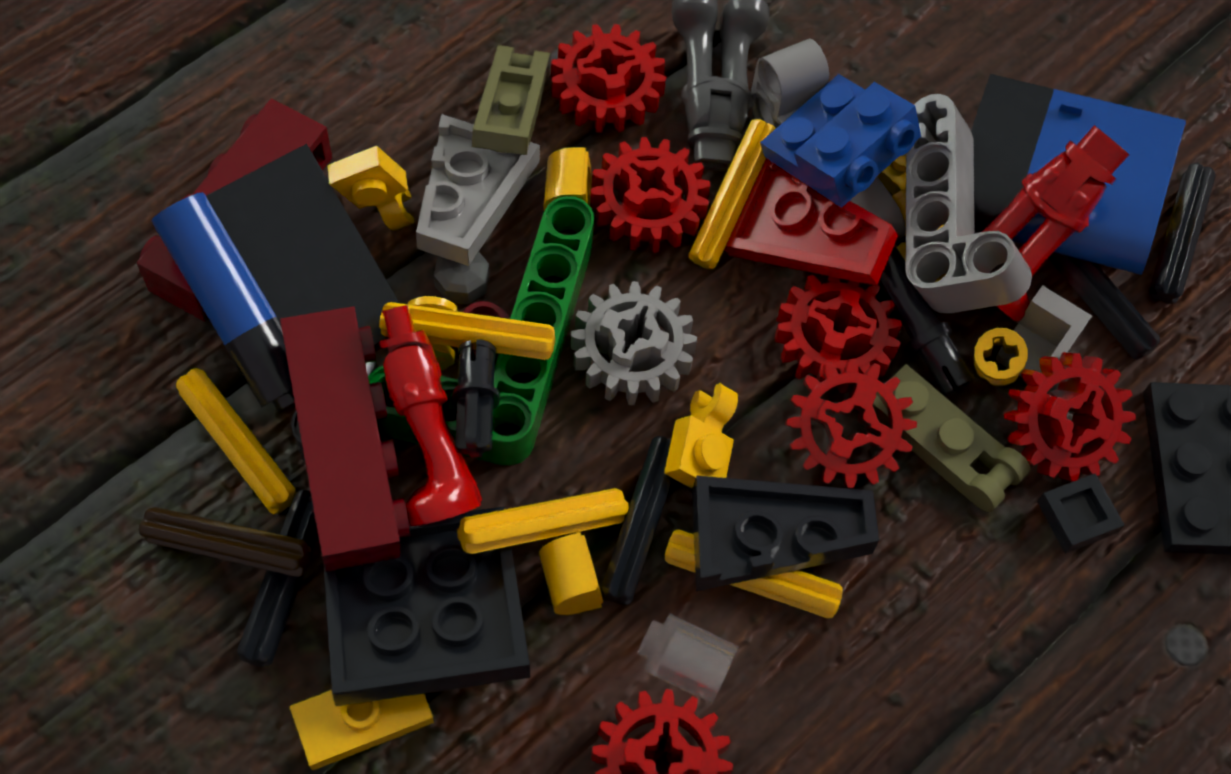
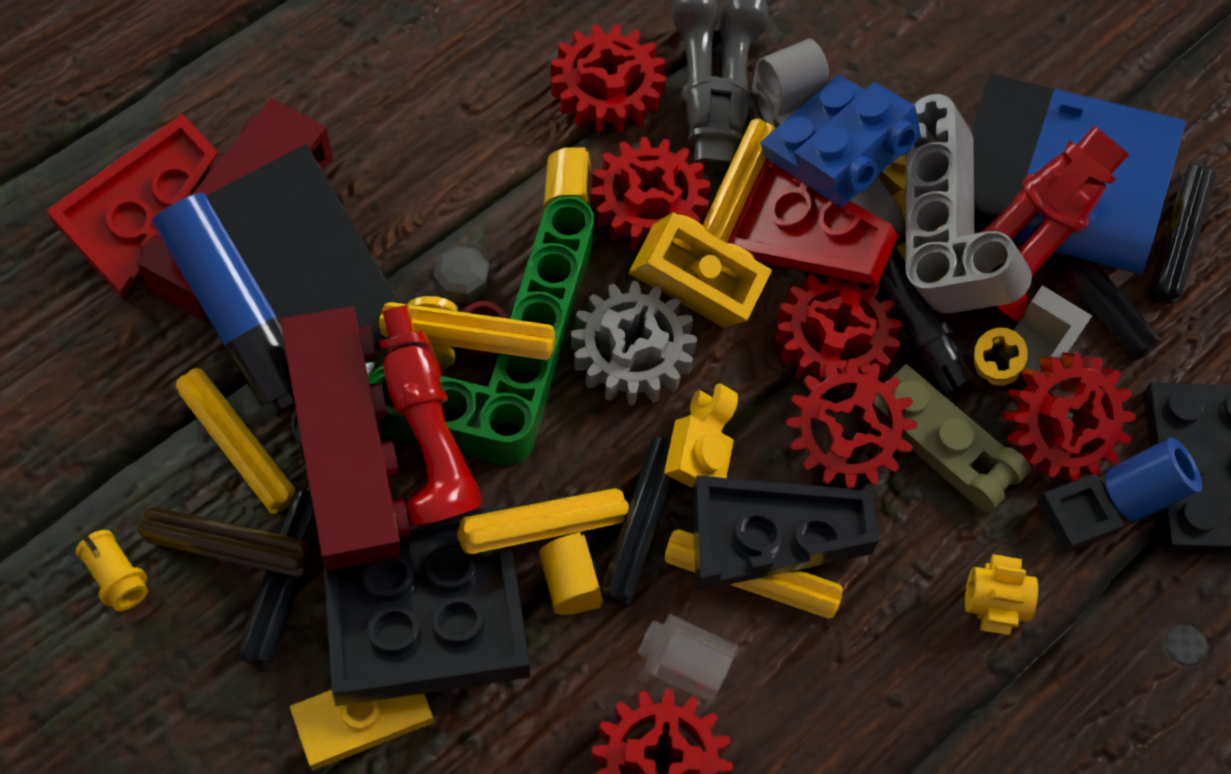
yellow plate [327,146,414,231] -> none
light grey wing [416,114,540,266] -> none
black axle [451,339,500,458] -> none
olive plate [472,45,551,155] -> none
none -> red wing [46,114,219,300]
none -> yellow pin [76,530,148,611]
none -> yellow brick [628,212,772,328]
none -> yellow gear [965,554,1038,635]
none -> blue brick [1102,437,1202,522]

